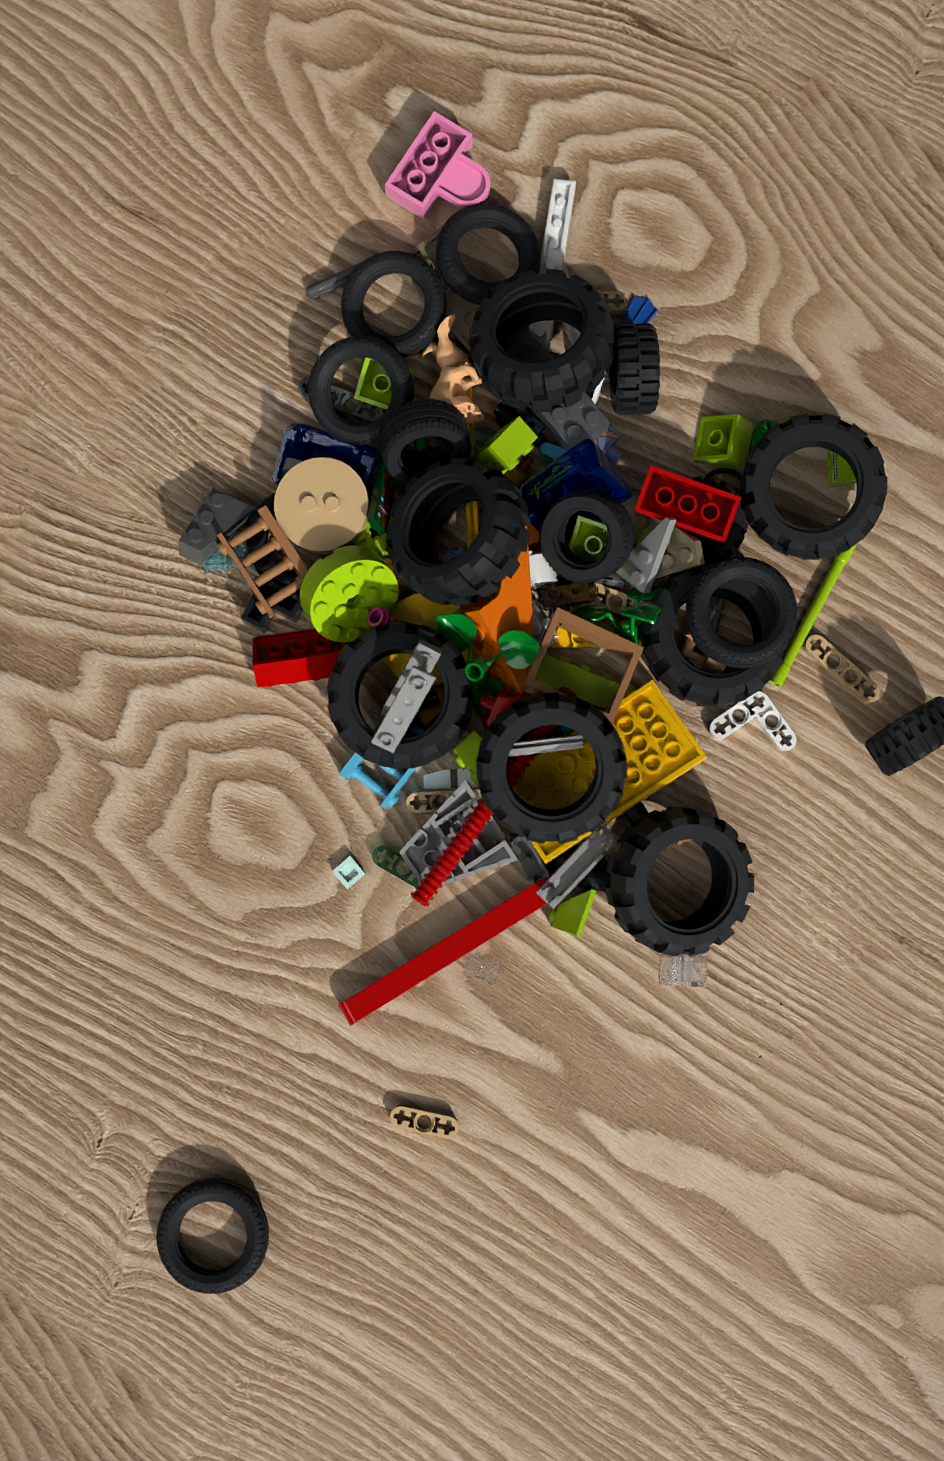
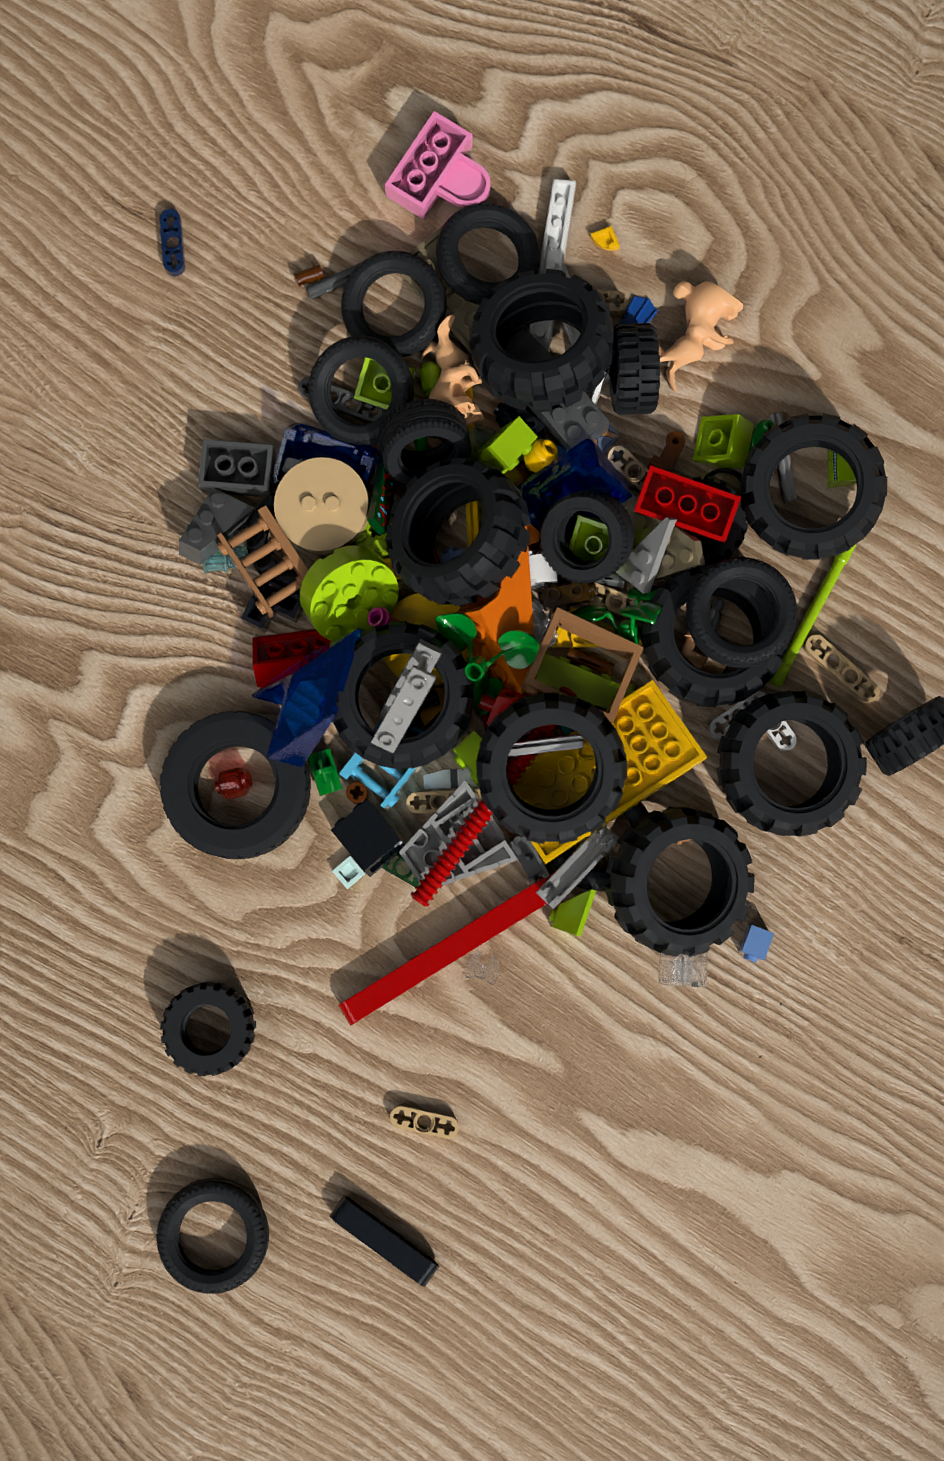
none -> dark blue beam [160,209,185,277]
none -> black tyre [160,711,311,859]
none -> black tyre [160,982,256,1077]
none -> dark grey brick [198,439,276,497]
none -> clear red head [215,766,252,800]
none -> clear blue windscreen [252,629,362,767]
none -> reddish brown pin [294,264,325,287]
none -> green hips [307,748,343,796]
none -> black beam [329,1195,440,1287]
none -> black brick [331,800,405,877]
none -> reddish brown bush [346,782,369,805]
none -> lime brick [418,362,441,398]
none -> yellow head [524,439,558,474]
none -> reddish brown pin [566,646,615,676]
none -> yellow tile [590,225,620,250]
none -> tan beam [606,444,648,492]
none -> reddish brown leg [647,431,685,472]
none -> light nougat animal [659,281,743,392]
none -> black tyre [716,690,867,837]
none -> medium blue brick [738,925,774,963]
none -> light grey axle [769,413,797,503]

